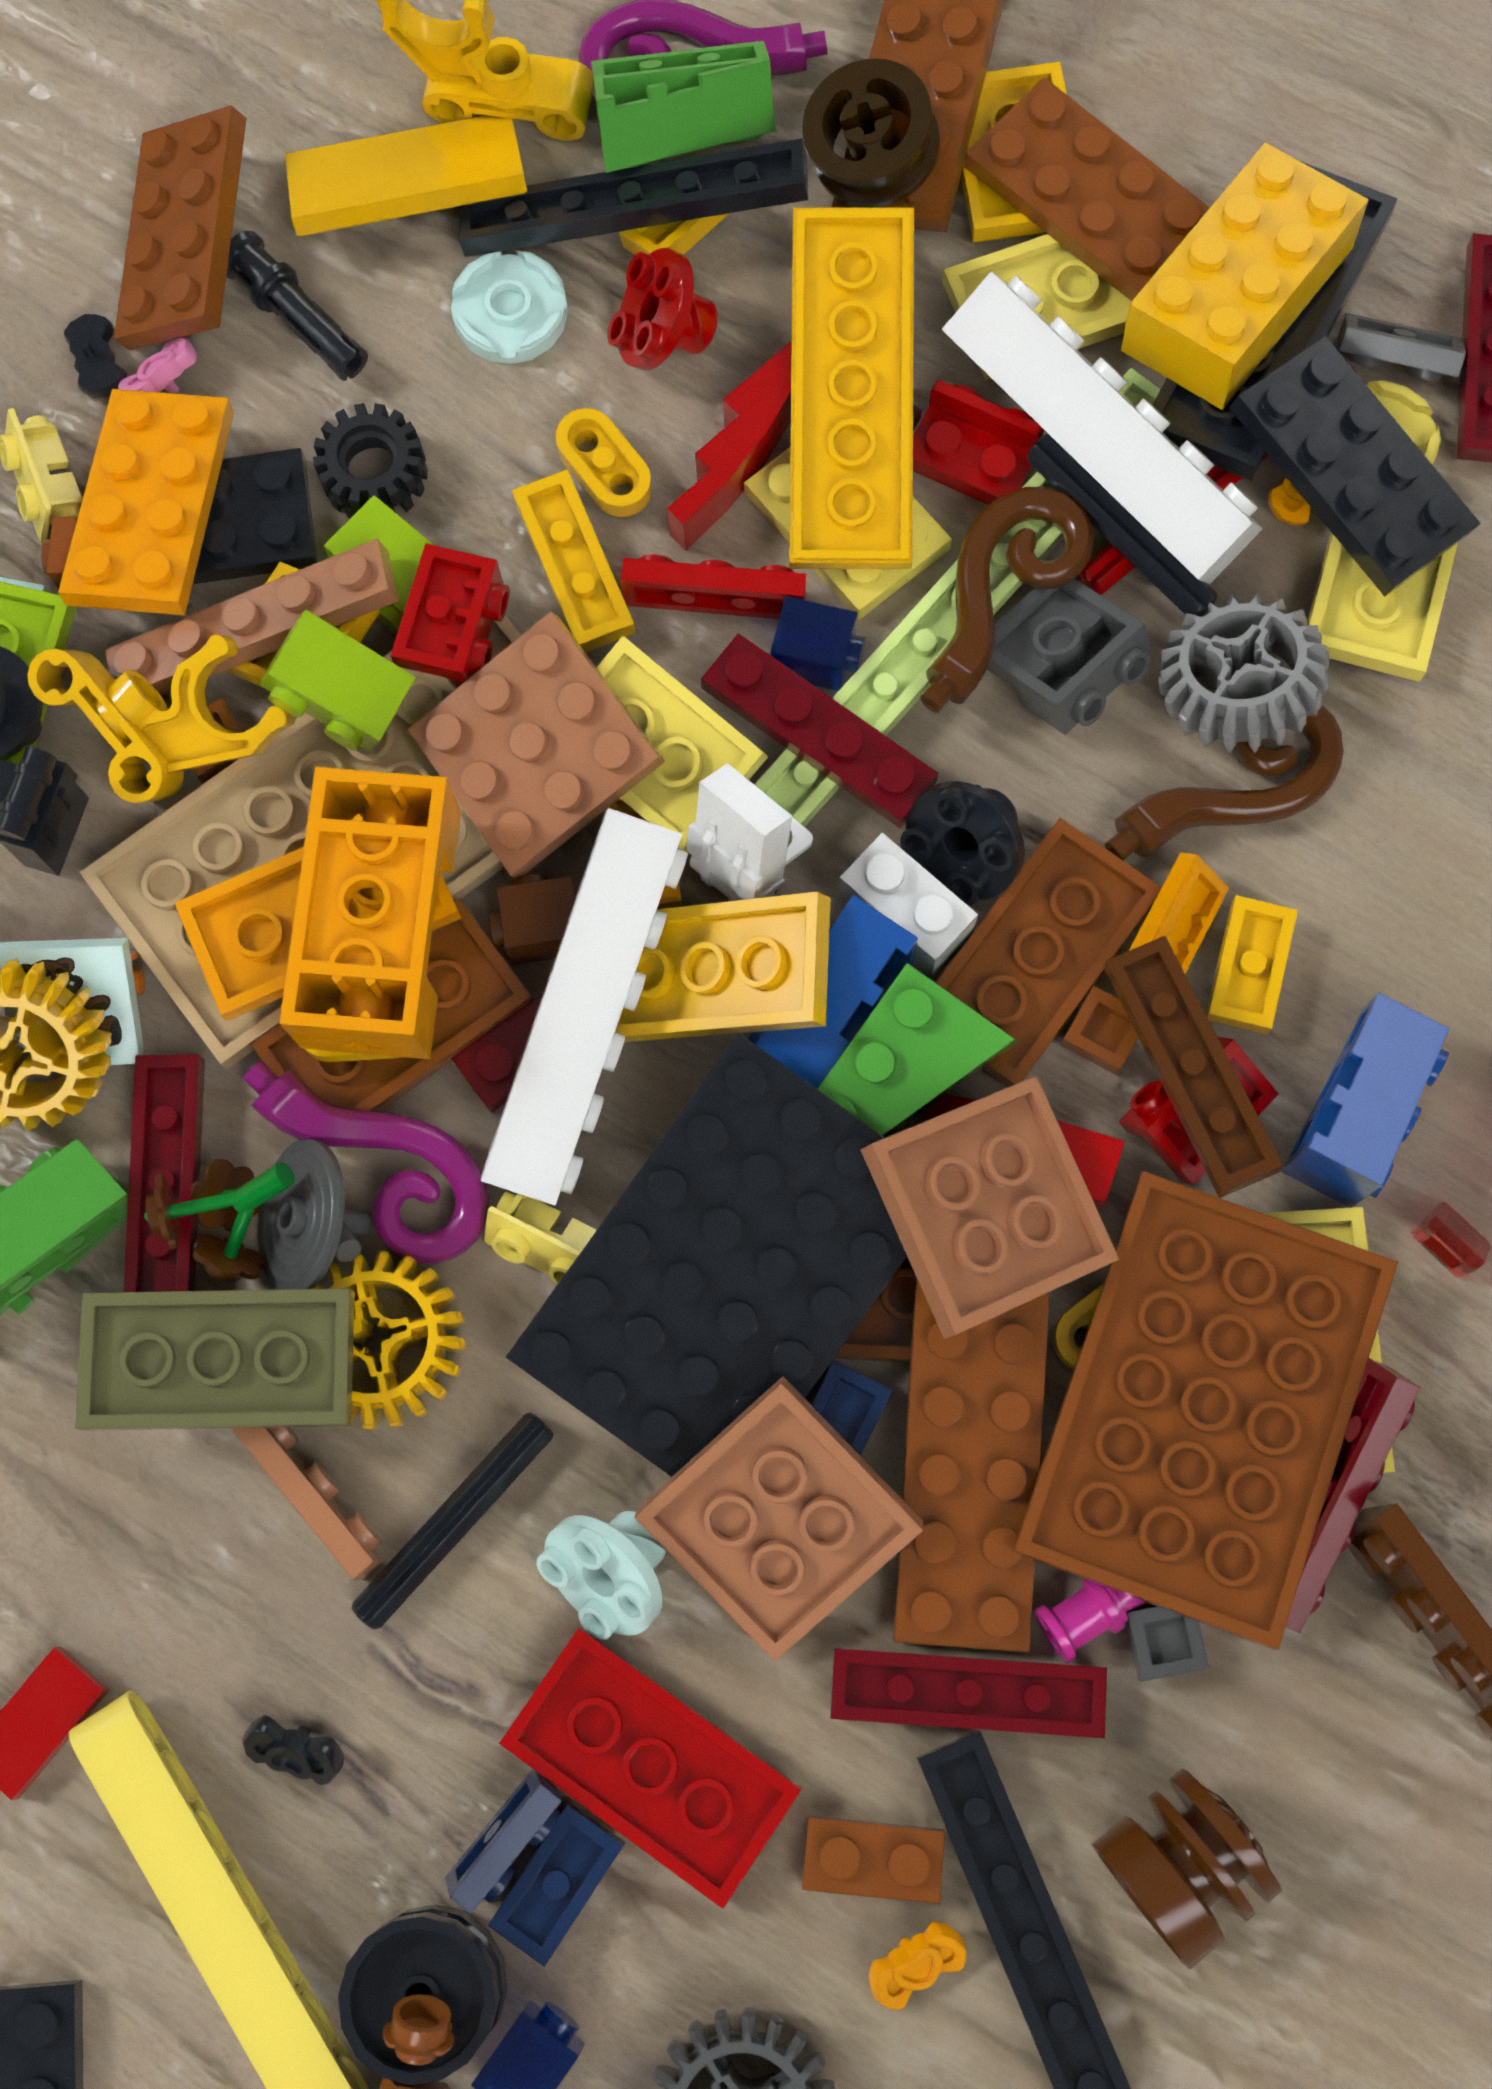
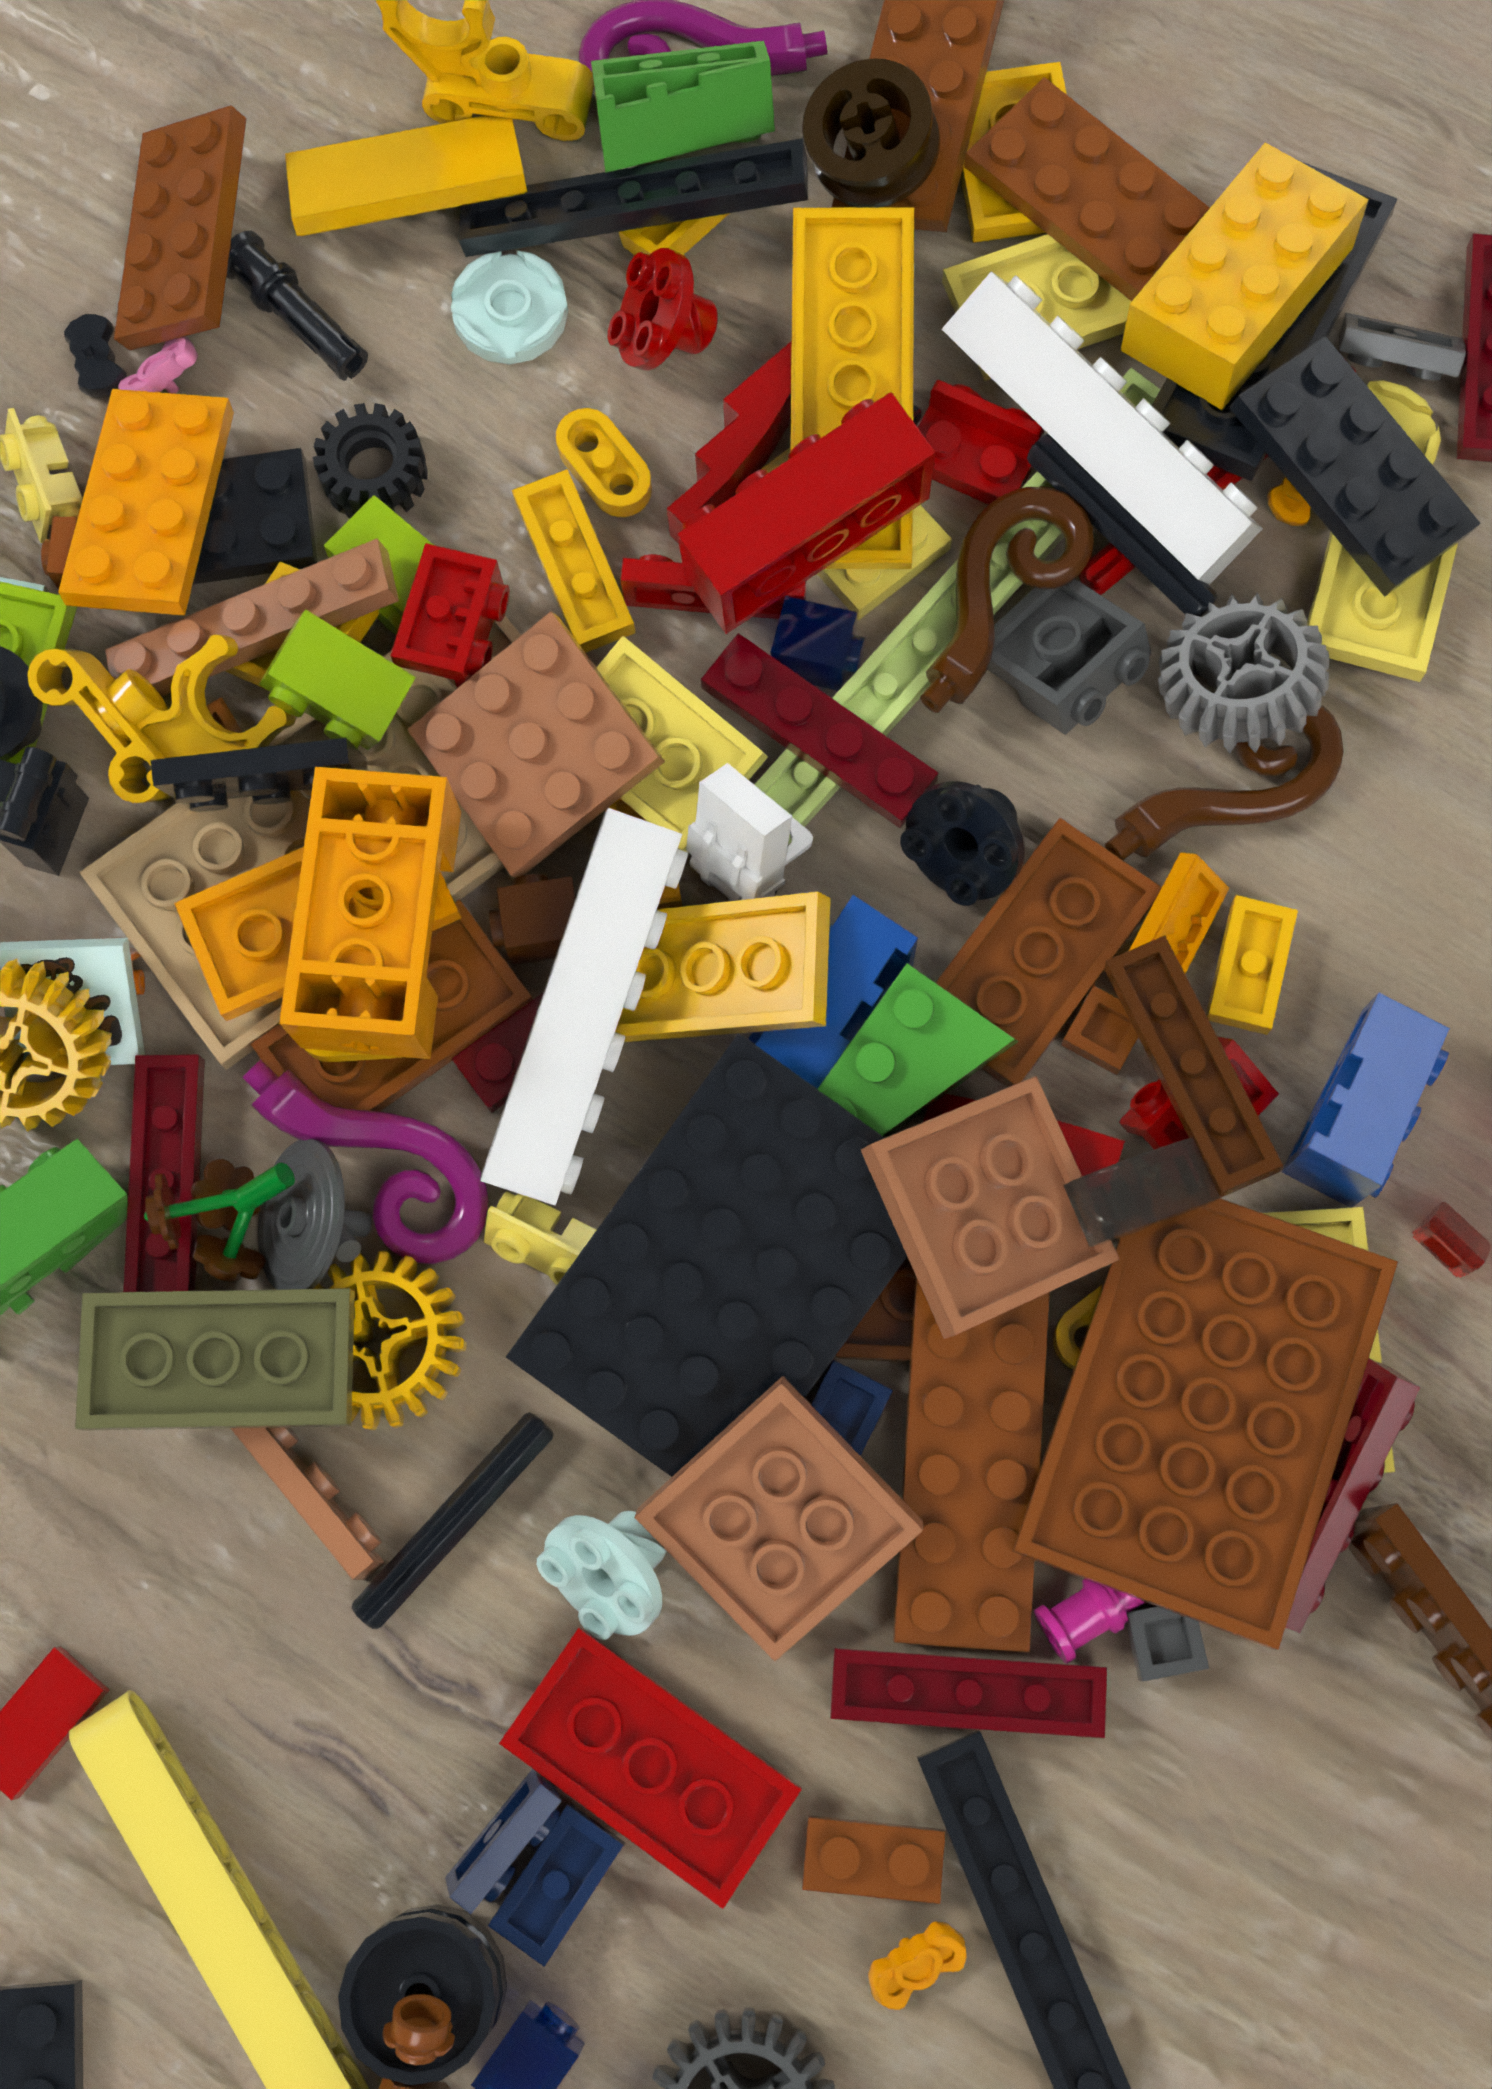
black piece [242,1715,344,1785] -> none
white brick [838,833,978,980] -> none
reddish brown wheel [1091,1769,1282,1970] -> none
none -> black plate [150,738,368,812]
none -> red brick [677,392,936,634]
none -> clear smoke slope [1063,1137,1220,1248]

